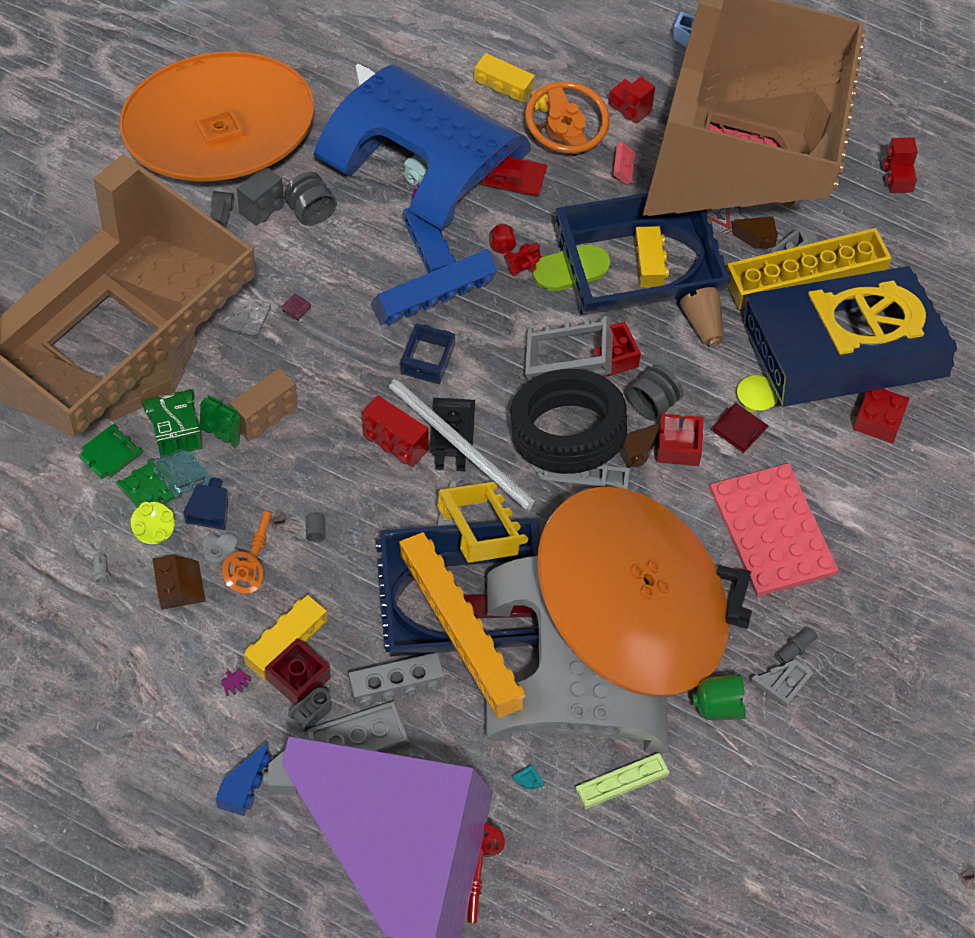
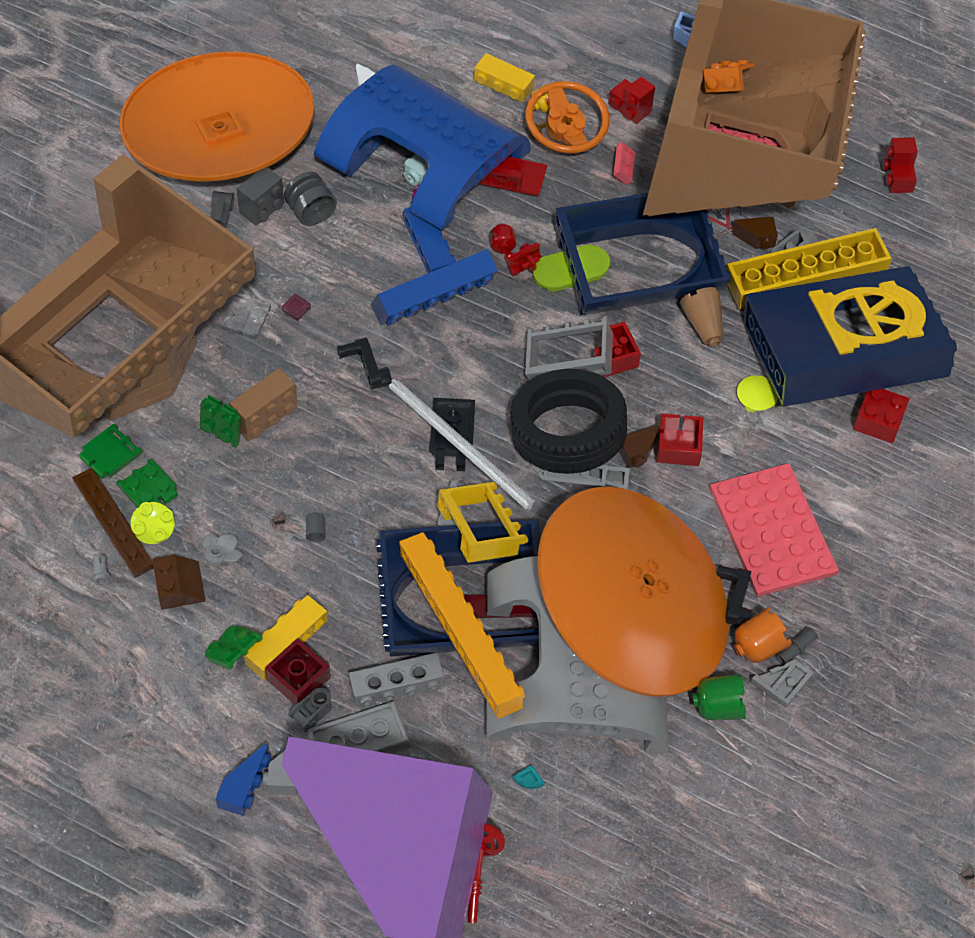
green piece [142,389,203,458] -> none
clear light blue plate [153,449,212,498] -> none
dark blue torso [183,478,229,530] -> none
magenta piece [221,669,251,696] -> none
orange dish [222,511,272,594] -> none
red brick [362,395,429,468] -> none
dark blue window [401,323,455,385] -> none
yellowish green tile [575,753,670,809] -> none
dark grey wheel [627,365,683,421] -> none
yellow brick [634,226,669,287] -> none
dark red piece [710,403,769,454] -> none
none -> reddish brown plate [72,468,154,579]
none -> green plate [204,625,263,670]
none -> black beam [337,337,392,390]
none -> orange bracket [704,59,755,93]
none -> orange cylinder [734,607,792,663]

